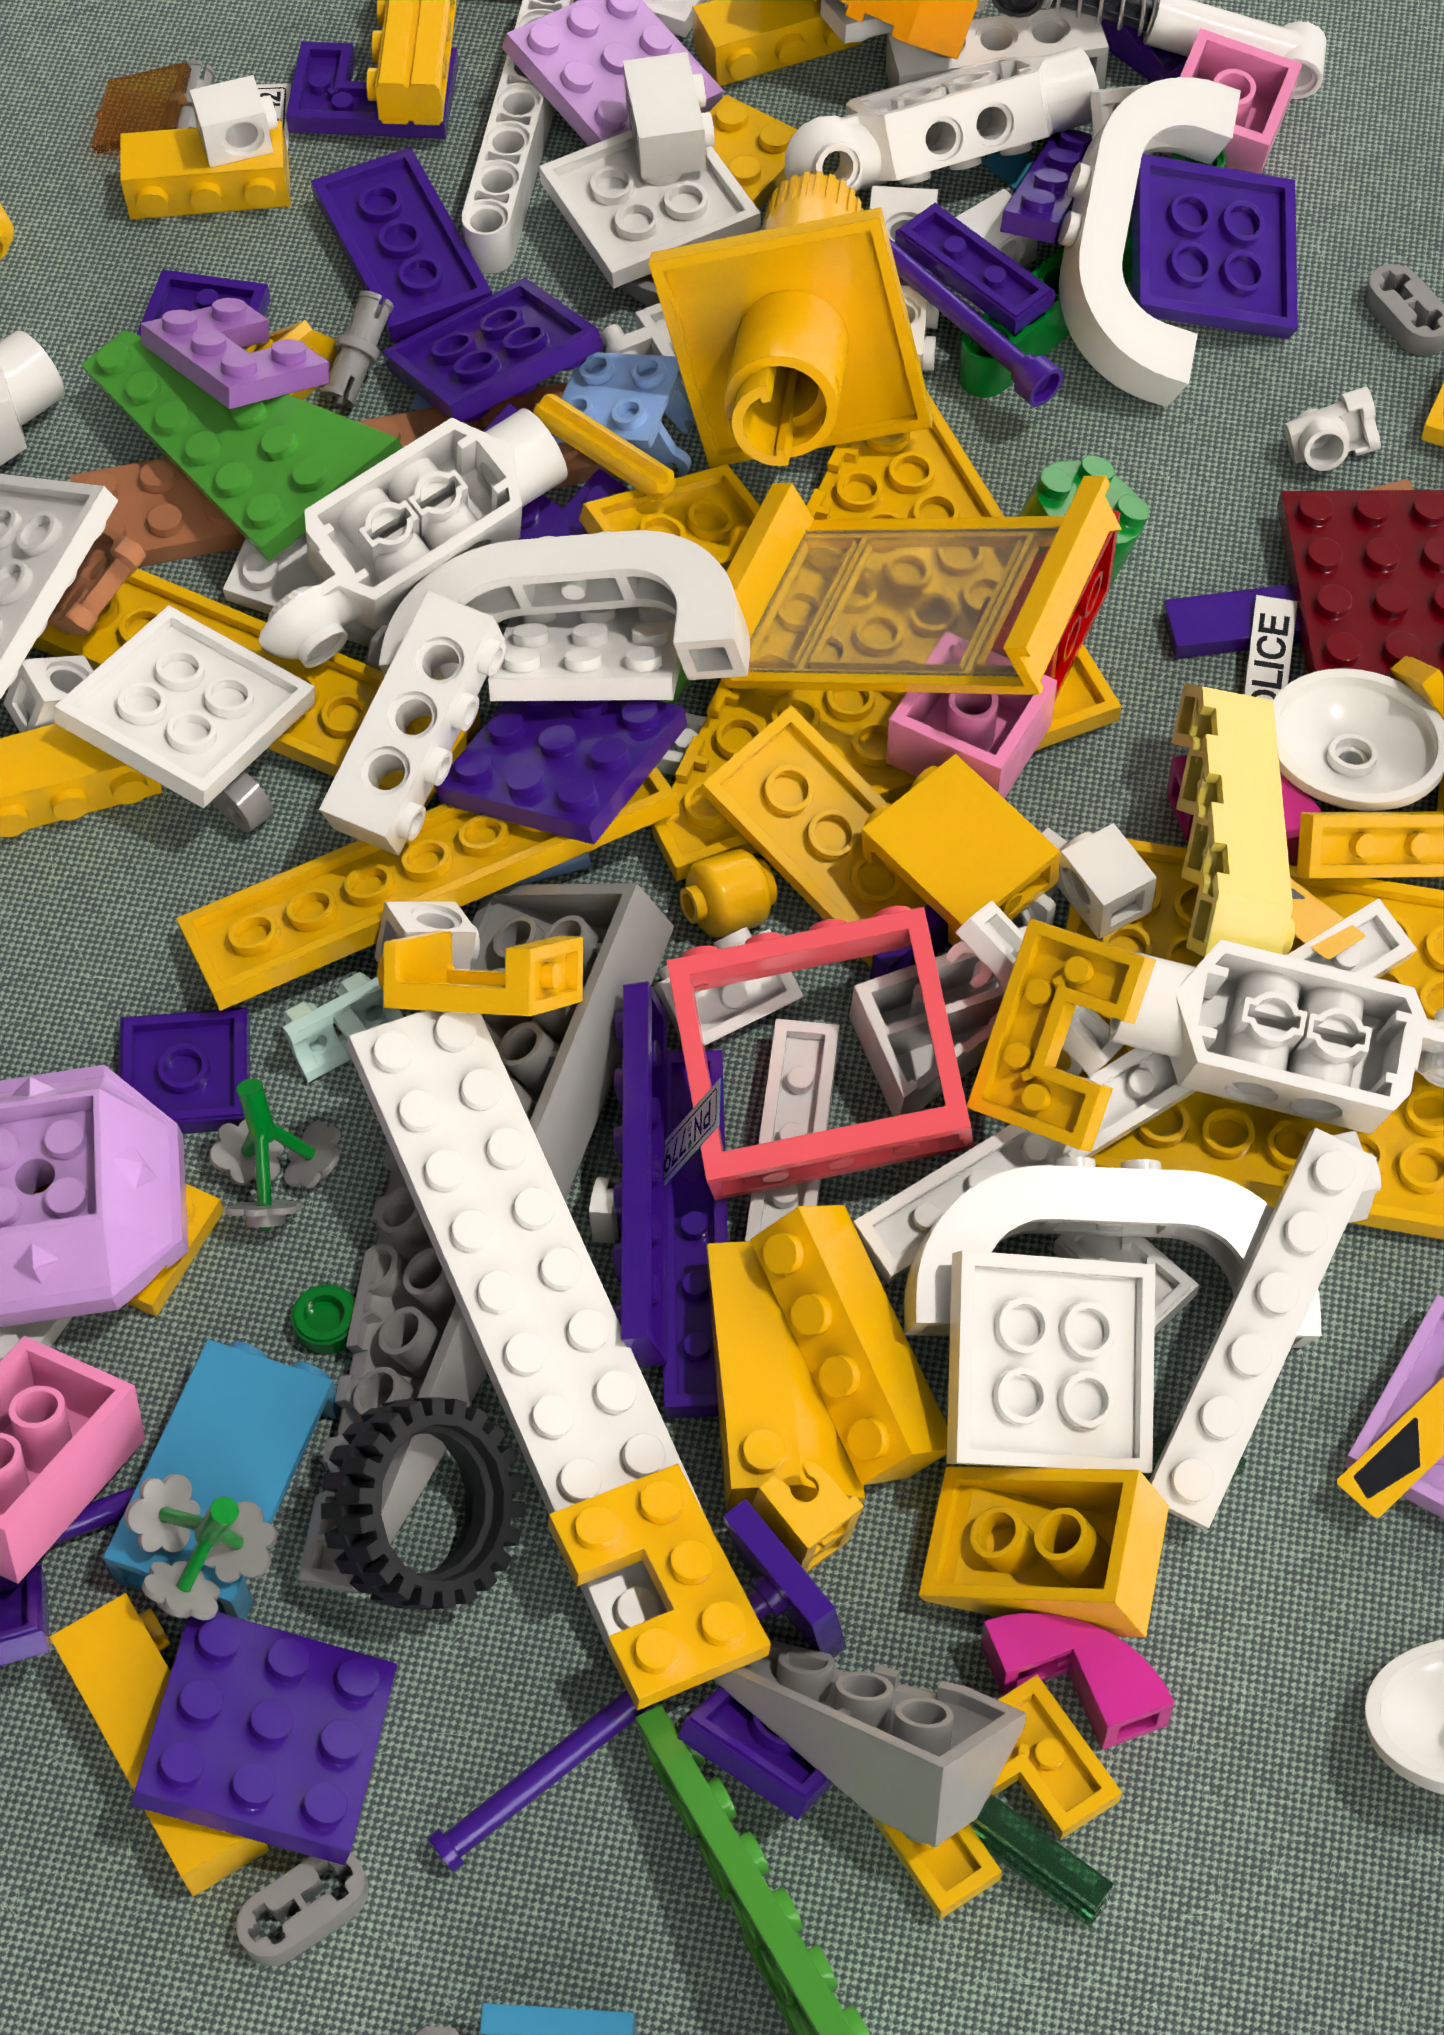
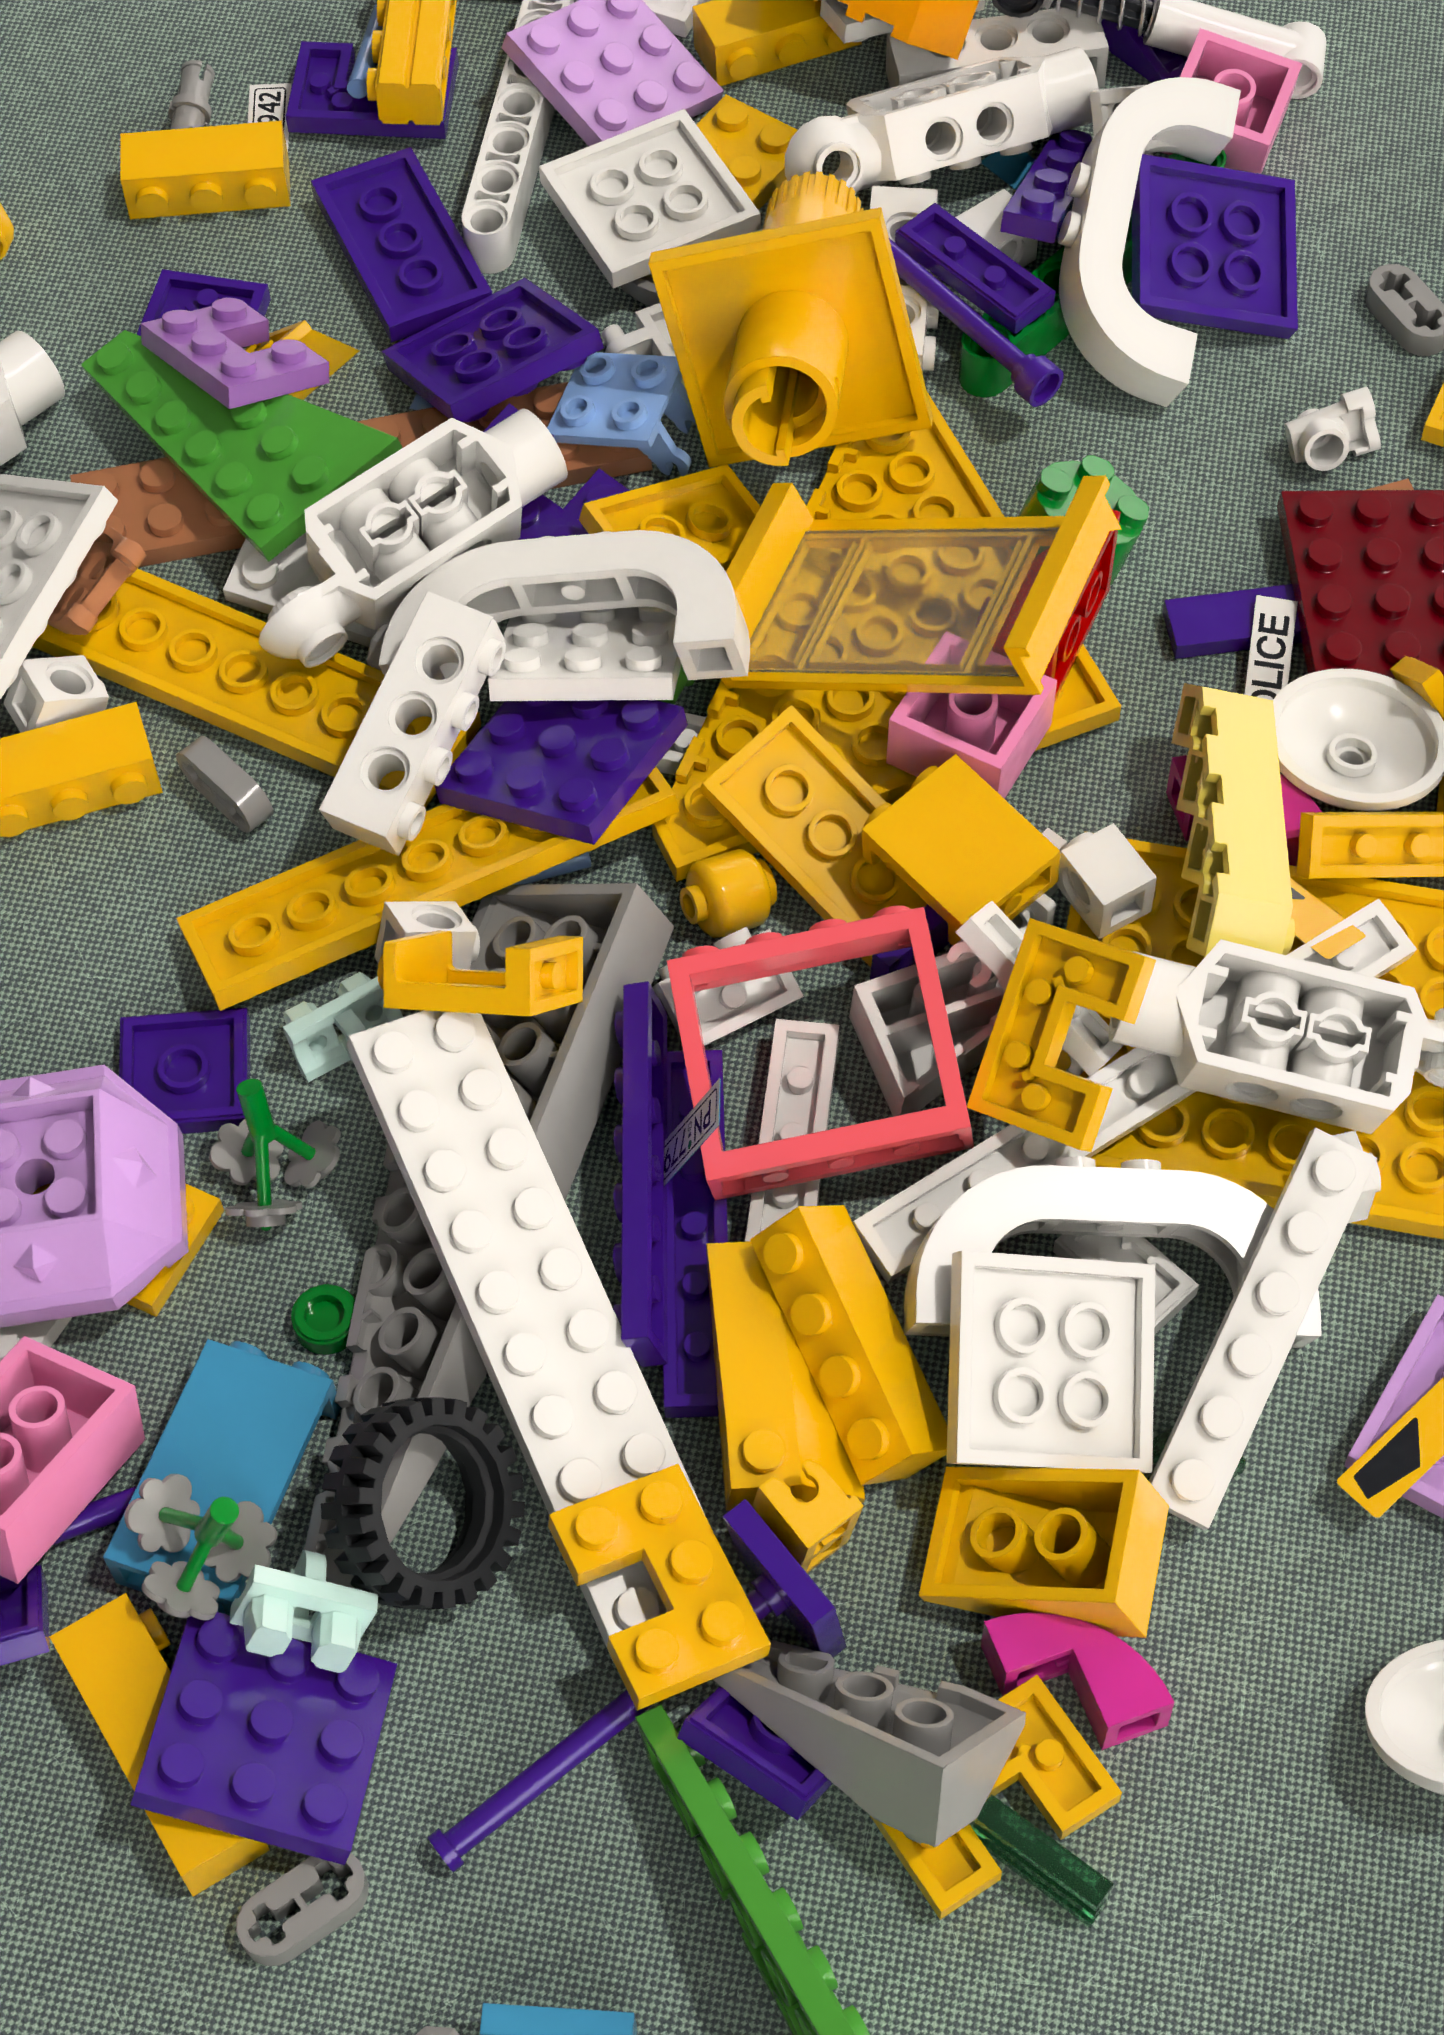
white plate [54,605,315,809] -> none
clear orange piece [92,62,191,154] -> none
white brick [190,75,278,168] -> none
light grey pin [320,290,394,408] -> none
yellow axle [533,394,677,501] -> none
white tile [589,1176,622,1244] -> none
white brick [623,52,715,179] -> none
none -> light aqua hips [229,1550,378,1673]
none -> medium blue bar [347,4,383,99]

